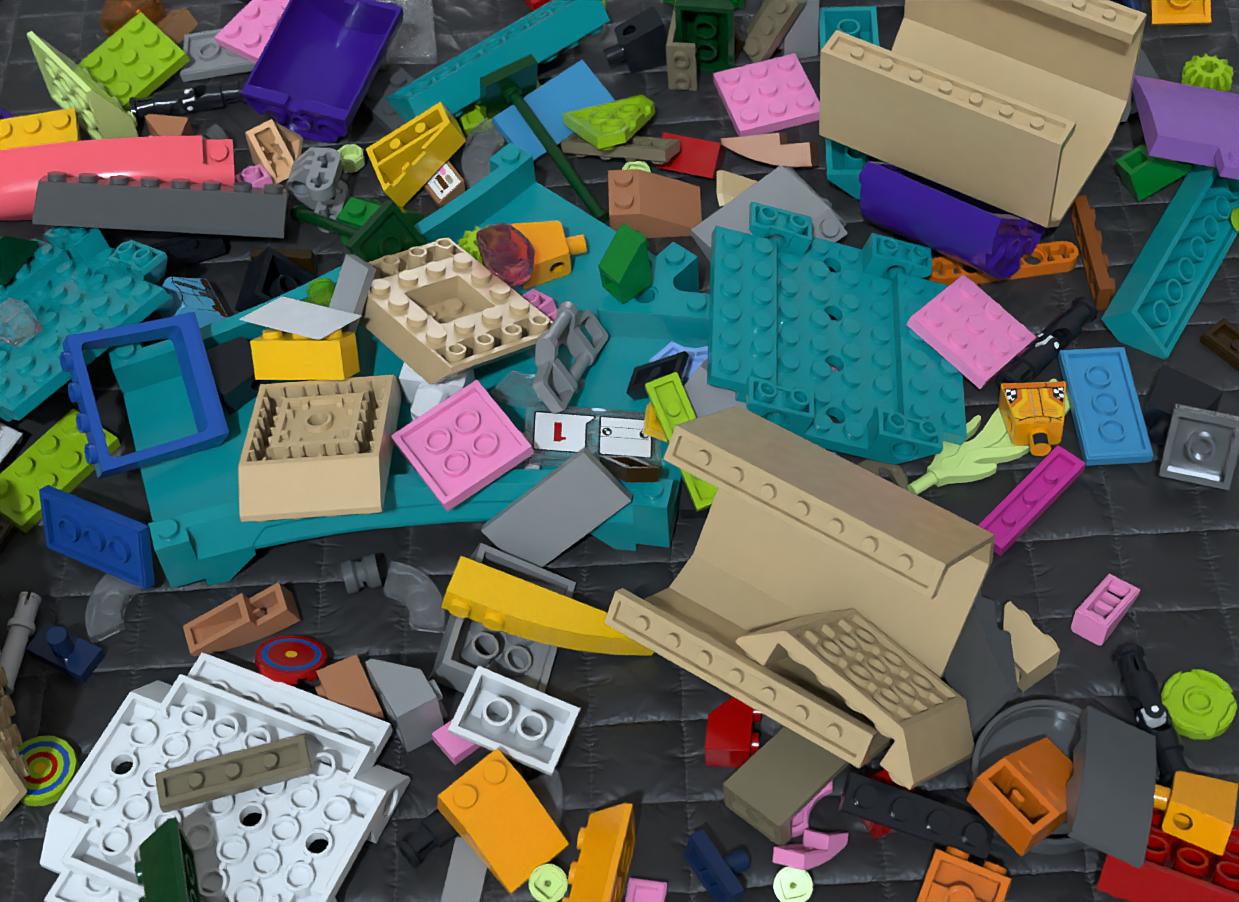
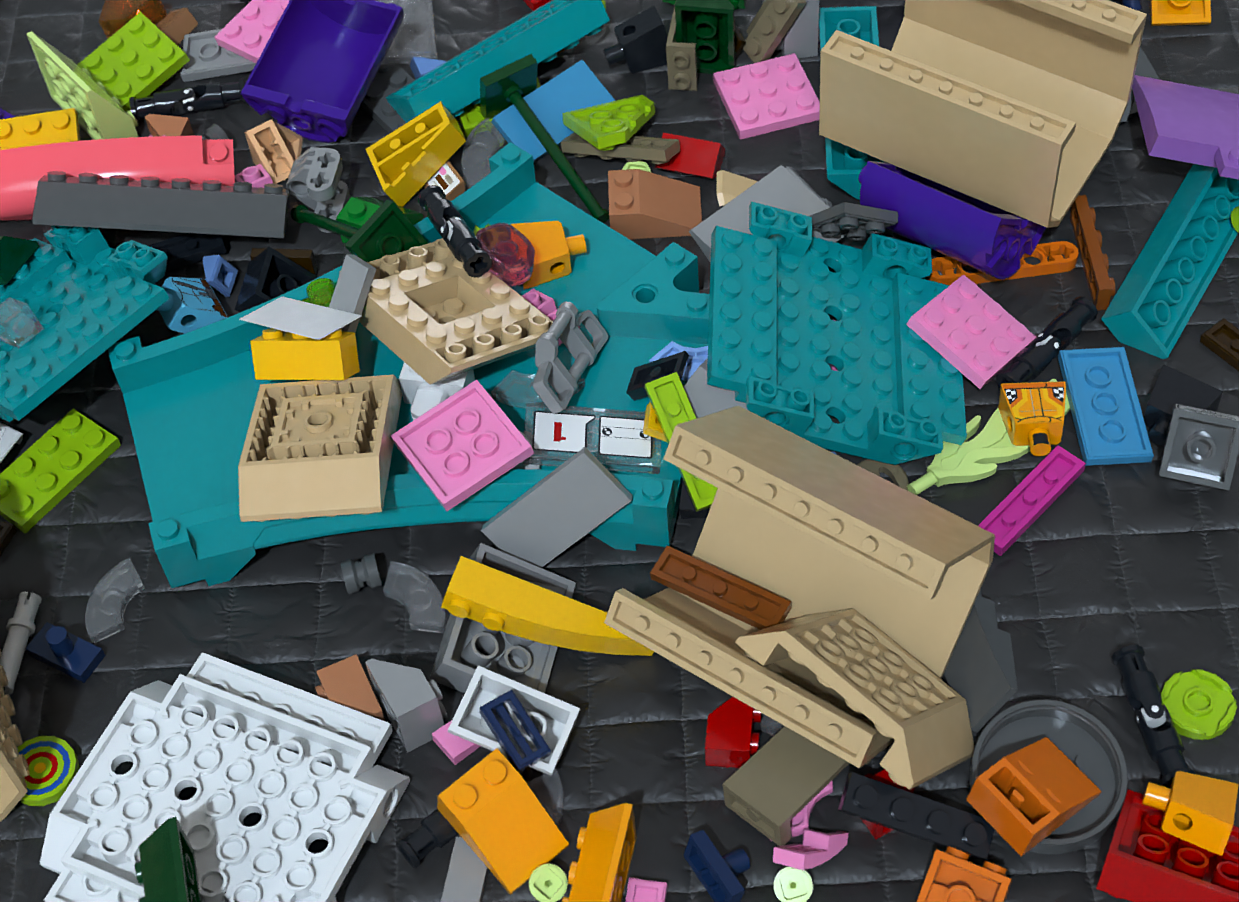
blue tile [39,485,155,590] -> none
blue windscreen [60,312,229,479] -> none
dark tan plate [155,734,313,813] -> none
nougat slope [183,582,301,657] -> none
black torso [206,337,272,415] -> none
red tile [255,635,327,685] -> none
yellowish green tile [337,144,365,173] -> none
green slope [598,223,653,305] -> none
dark brown tile [599,456,660,482] -> none
nougat slope [721,133,818,167] -> none
tan slope [1001,601,1060,692] -> none
dark grey slope [1066,705,1156,869] -> none
bright pink slope [1071,574,1140,646] -> none
green slope [1115,144,1193,202] -> none
lime gear [1181,53,1233,92] -> none
none -> medium blue slope [203,255,238,297]
none -> medium blue slope [410,57,446,79]
none -> black piece [418,185,492,278]
none -> dark blue tile [479,690,551,773]
none -> dark orange plate [650,545,792,630]
none -> dark grey tile [810,202,898,241]

